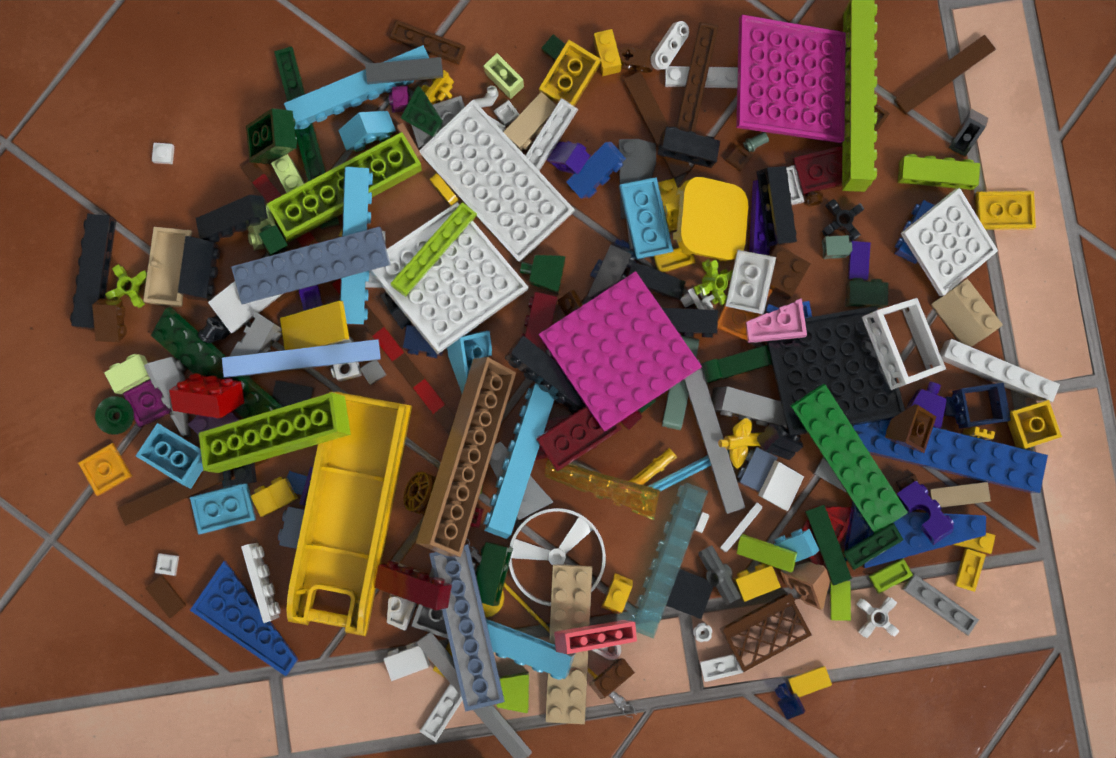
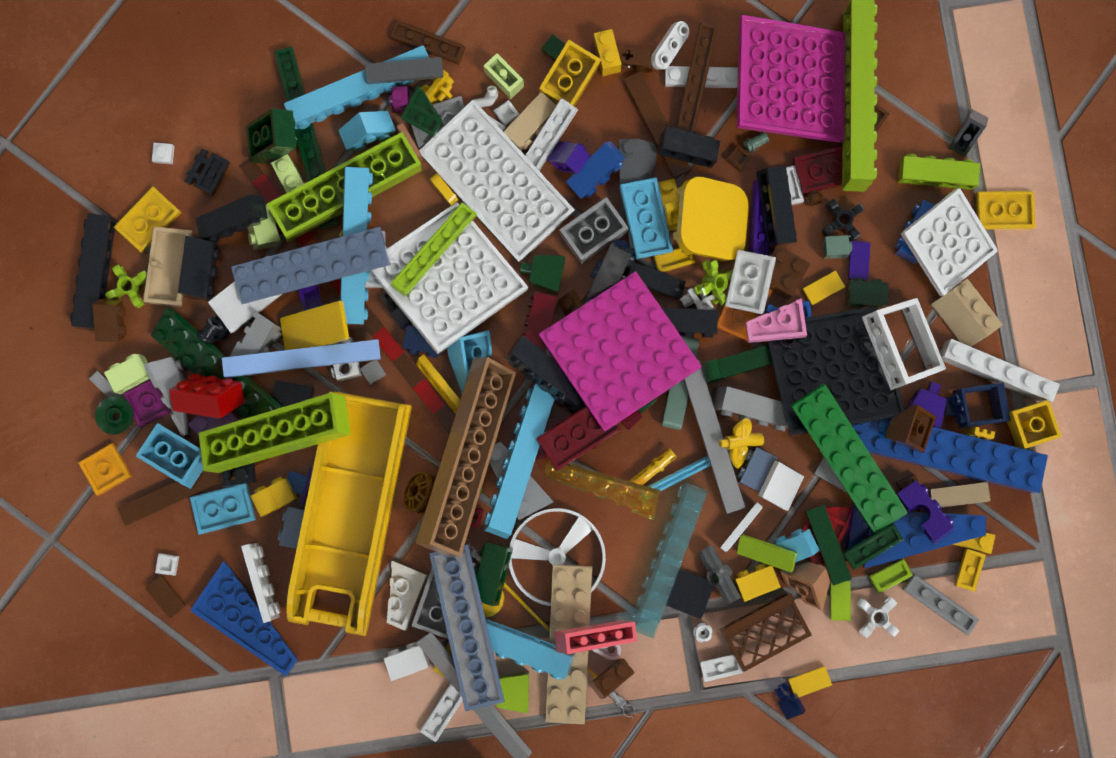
dark green slope [258,224,288,256] -> none
dark red brick [374,561,452,610] -> none
yellow torso [601,573,633,615] -> none
white tile [693,512,709,533] -> none
black brick [757,424,803,460] -> none
reddish brown tile [894,35,996,115] -> none
none -> light grey piece [89,371,125,399]
none -> yellow tile [114,186,182,253]
none -> black plate [184,149,230,196]
none -> yellow tile [416,354,460,414]
none -> light grey brick [560,197,629,265]
none -> yellow tile [802,271,845,306]

